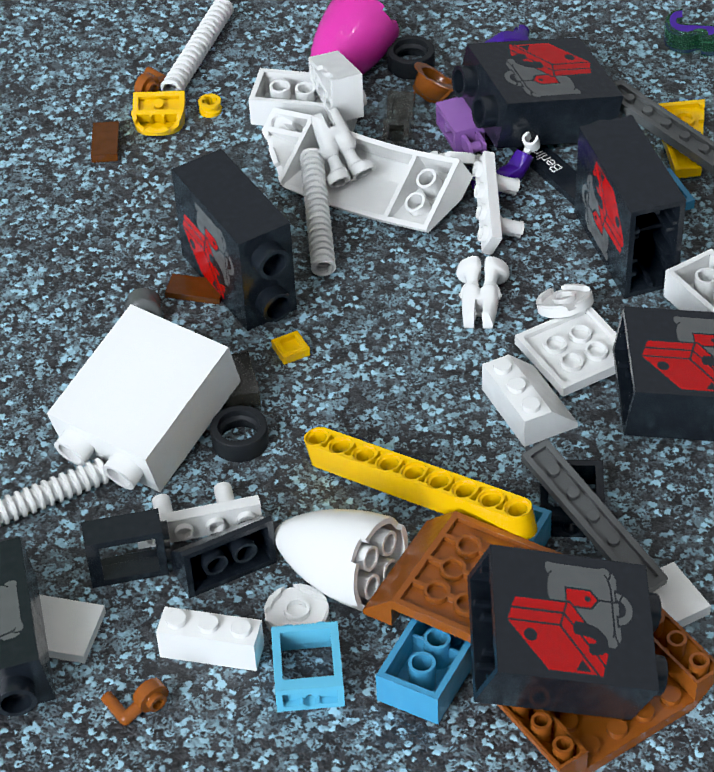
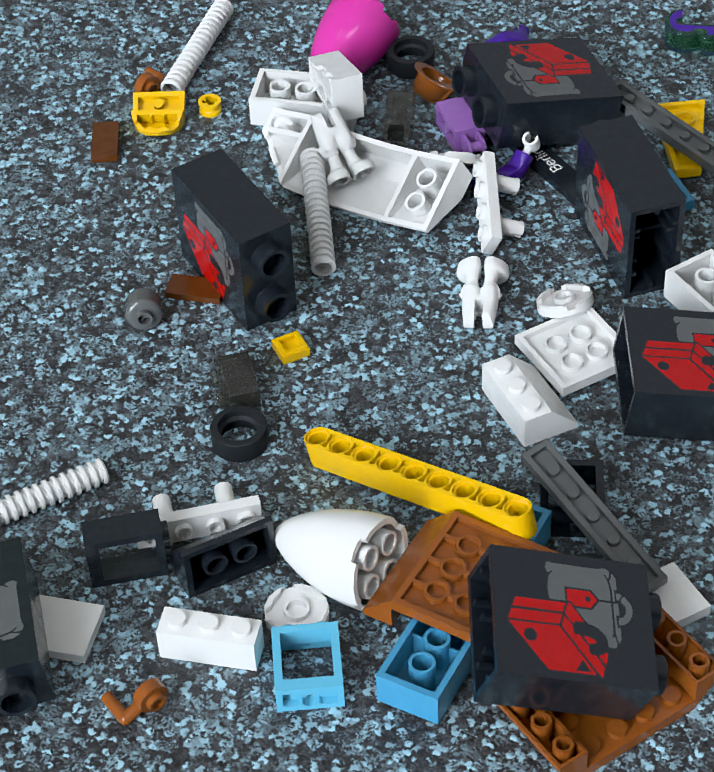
white brick [47,304,241,492] -> none

